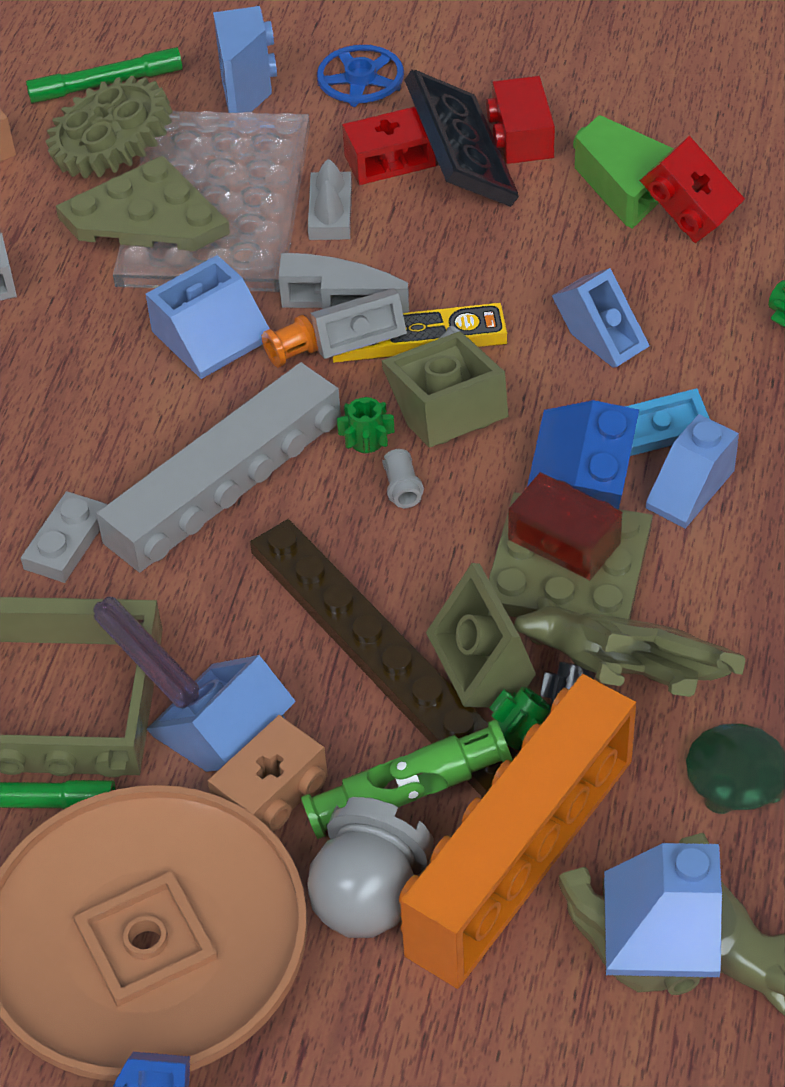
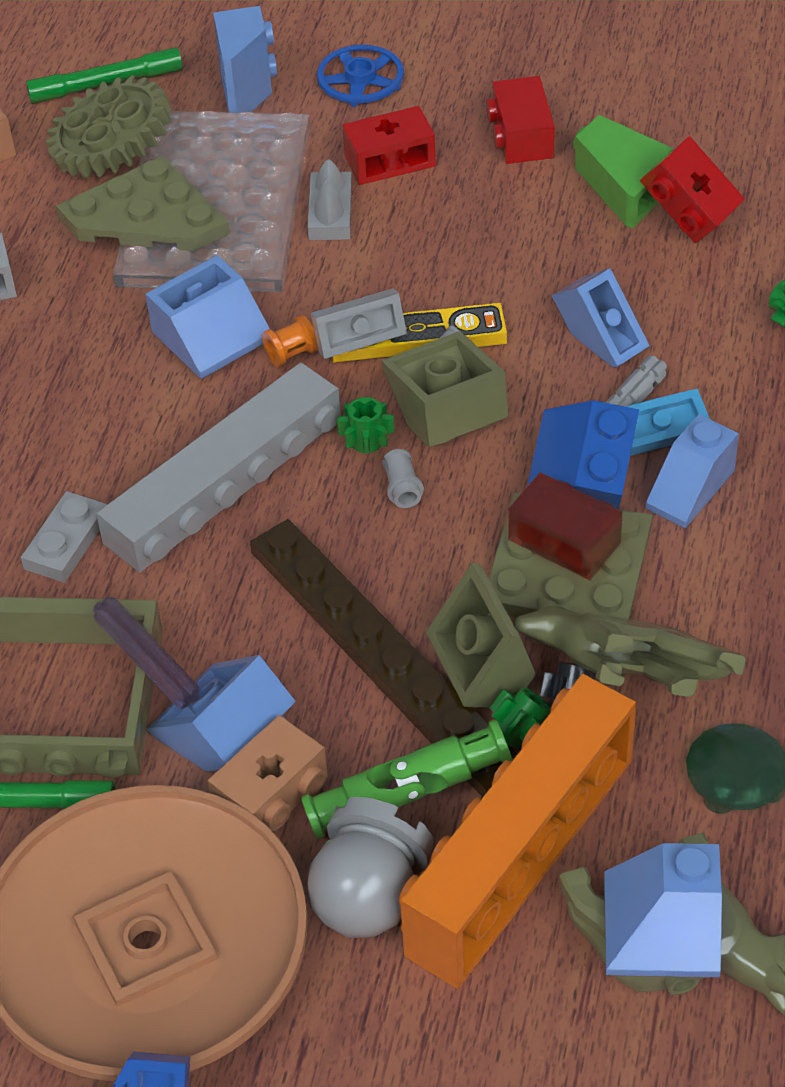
light grey slope [279,253,410,313] -> none
black tile [404,69,519,207] -> none
none -> light grey axle [605,356,667,407]

